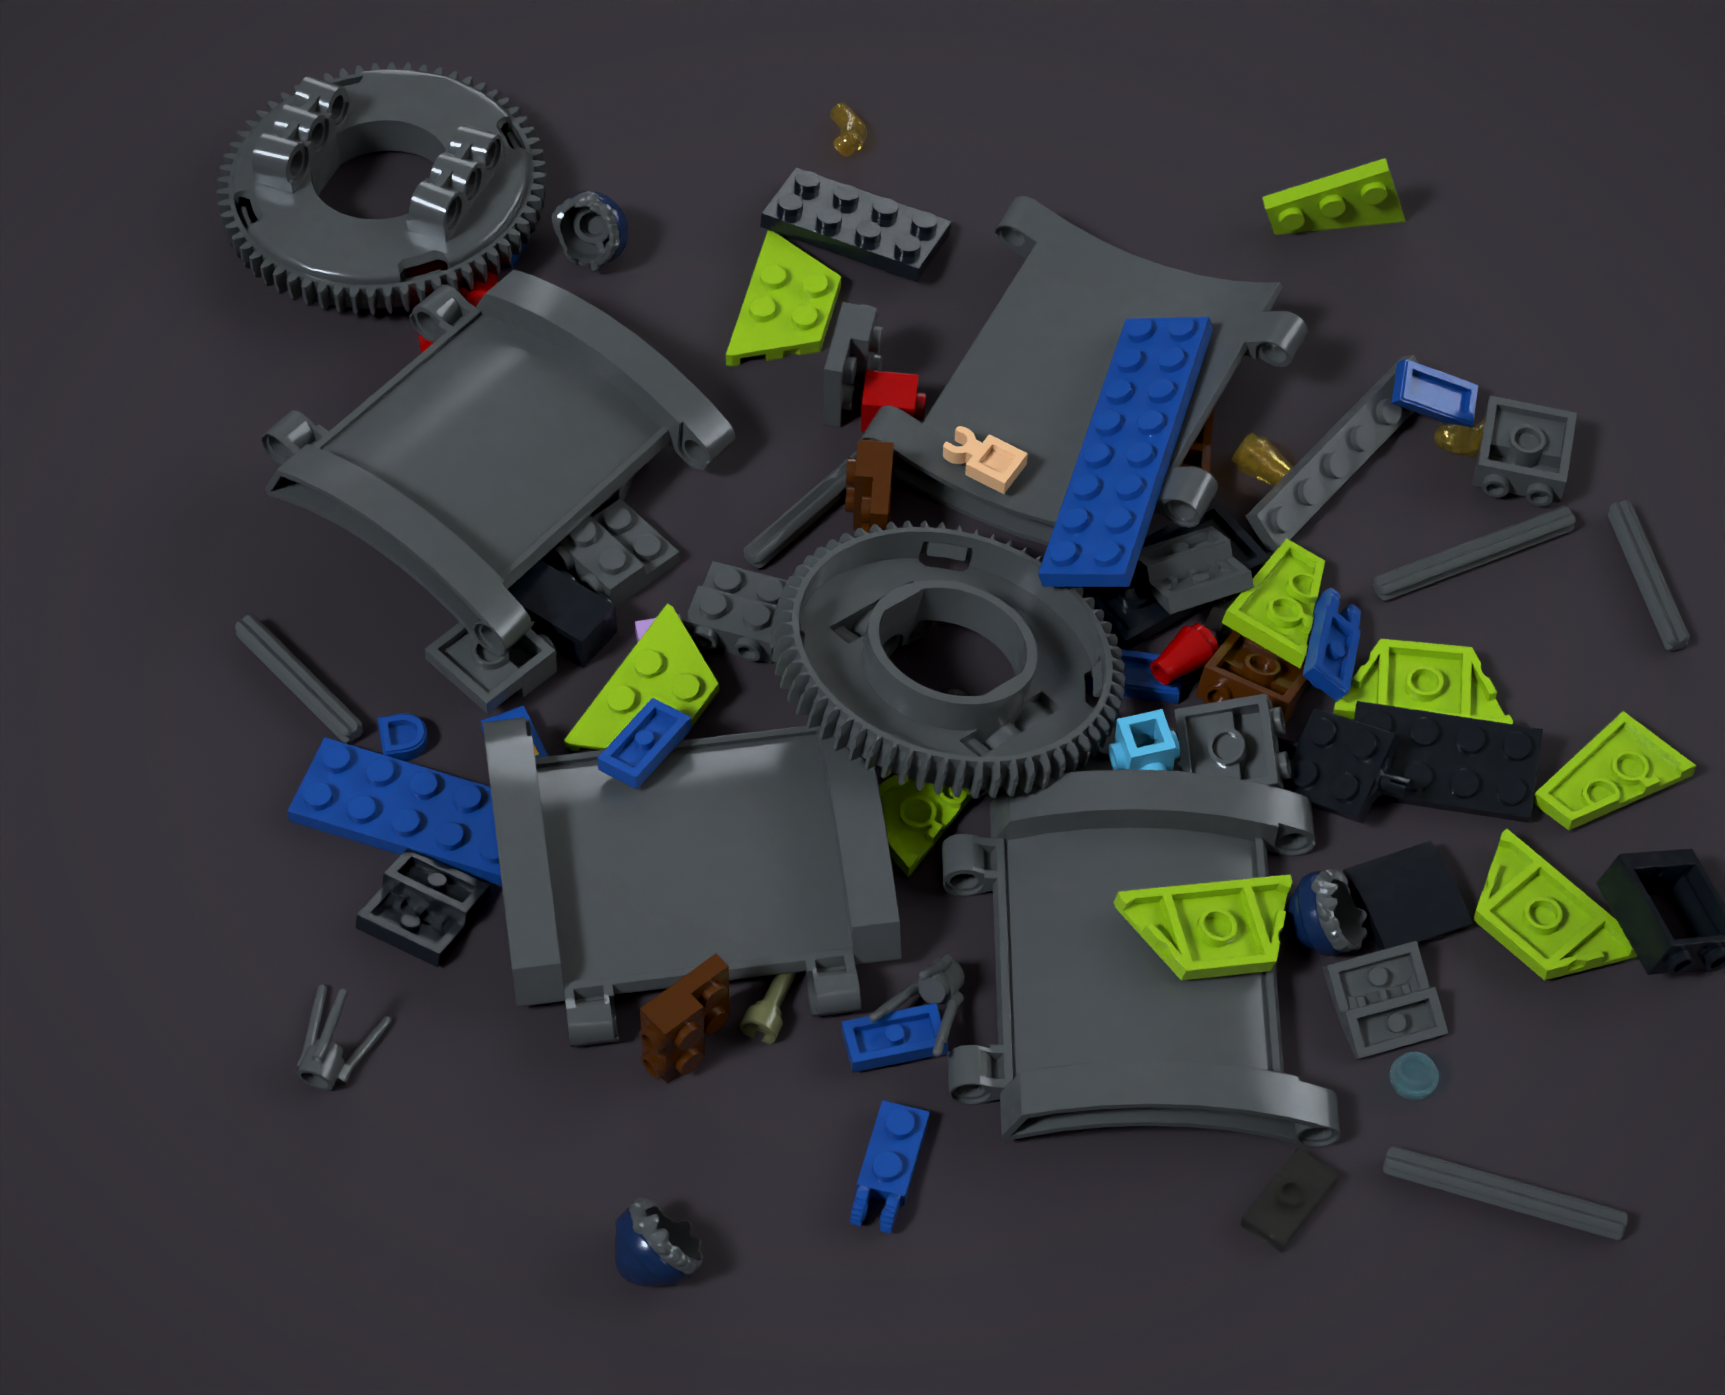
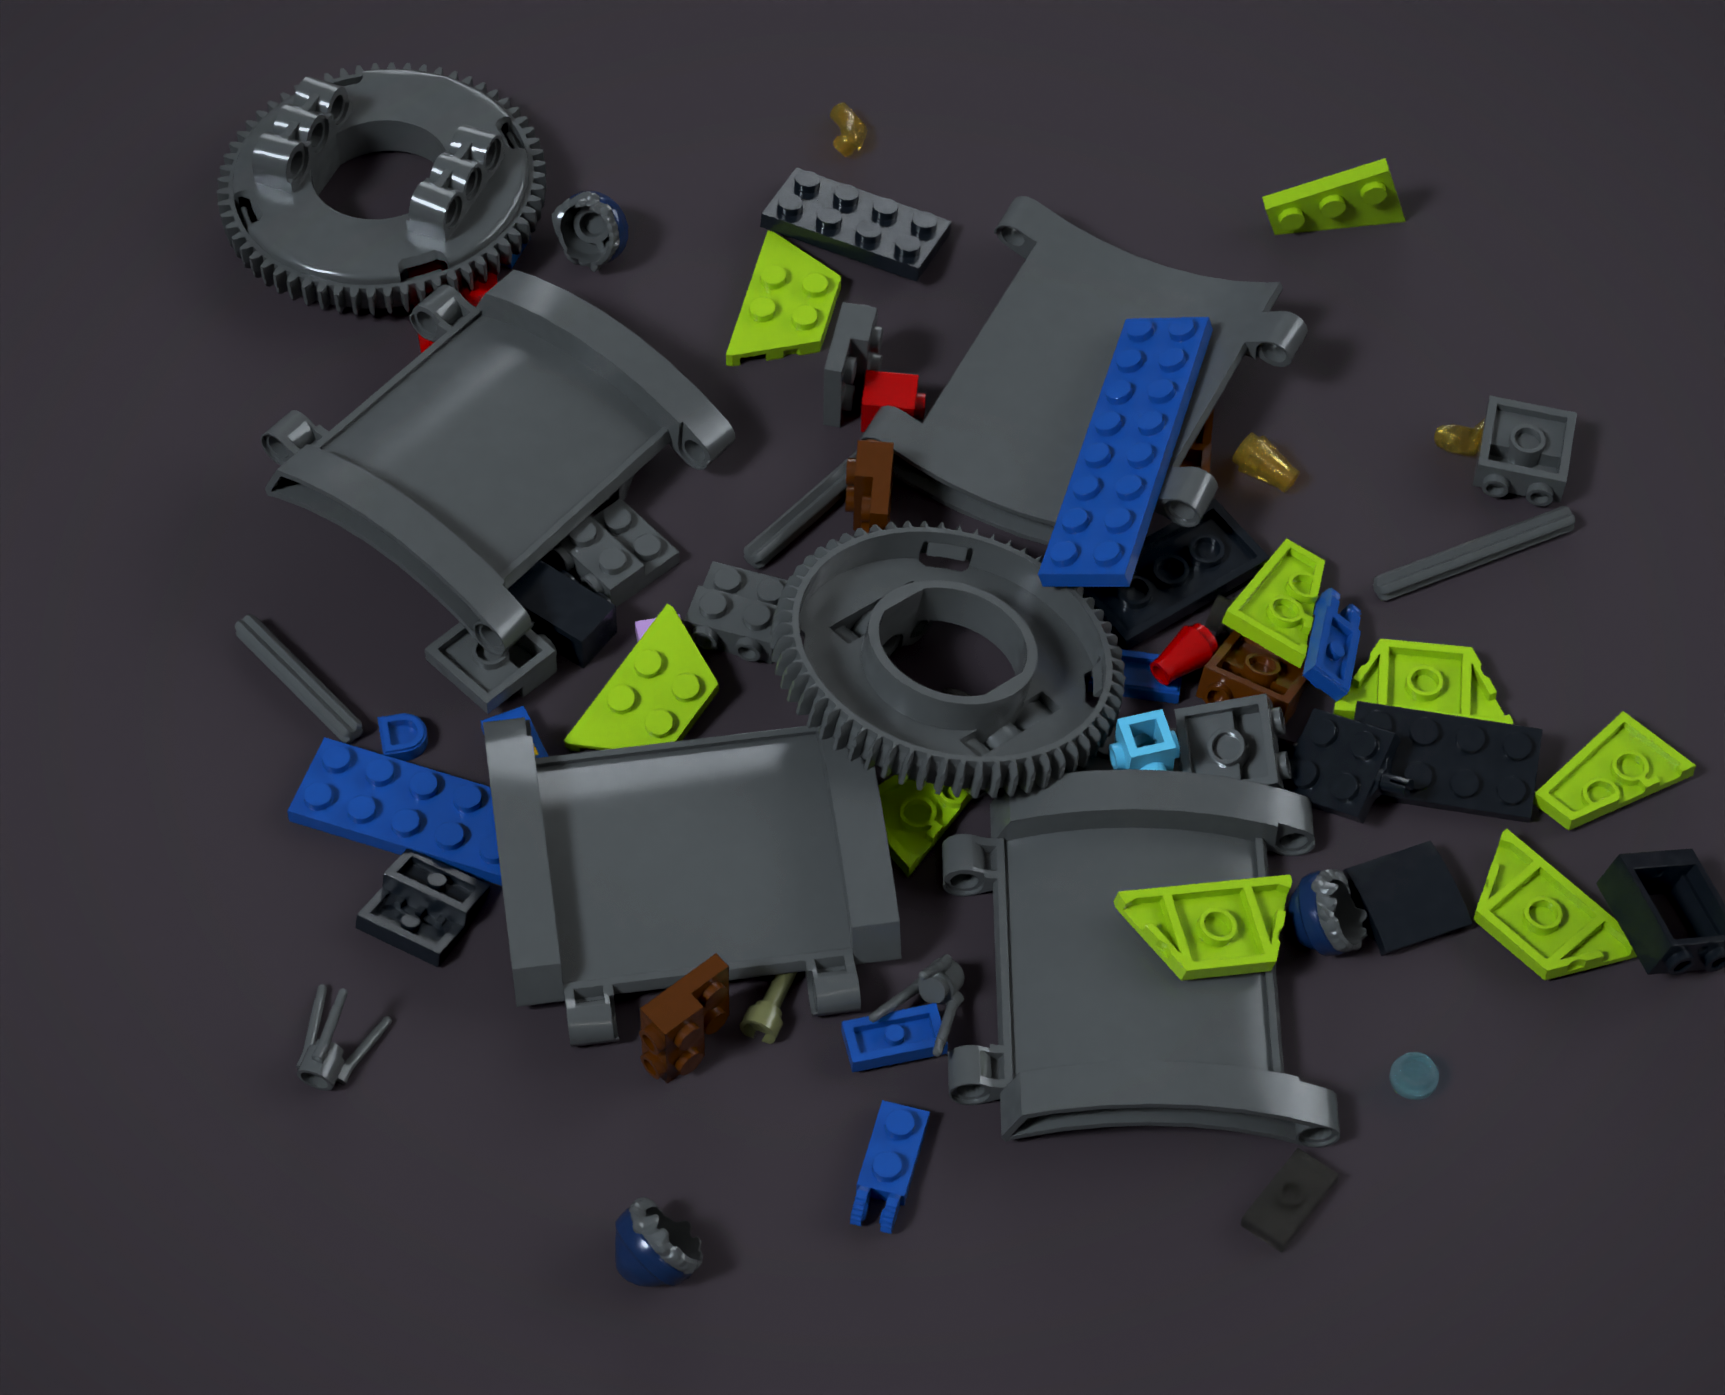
blue plate [597,698,692,790] -> none
light nougat plate [943,426,1028,494] -> none
dark grey slope [1136,526,1254,614] -> none
dark grey plate [1245,355,1418,552] -> none
dark grey slope [1322,941,1449,1059] -> none
dark grey axle [1383,1146,1628,1240] -> none
blue tile [1391,359,1478,429] -> none
dark grey axle [1608,500,1690,652] -> none

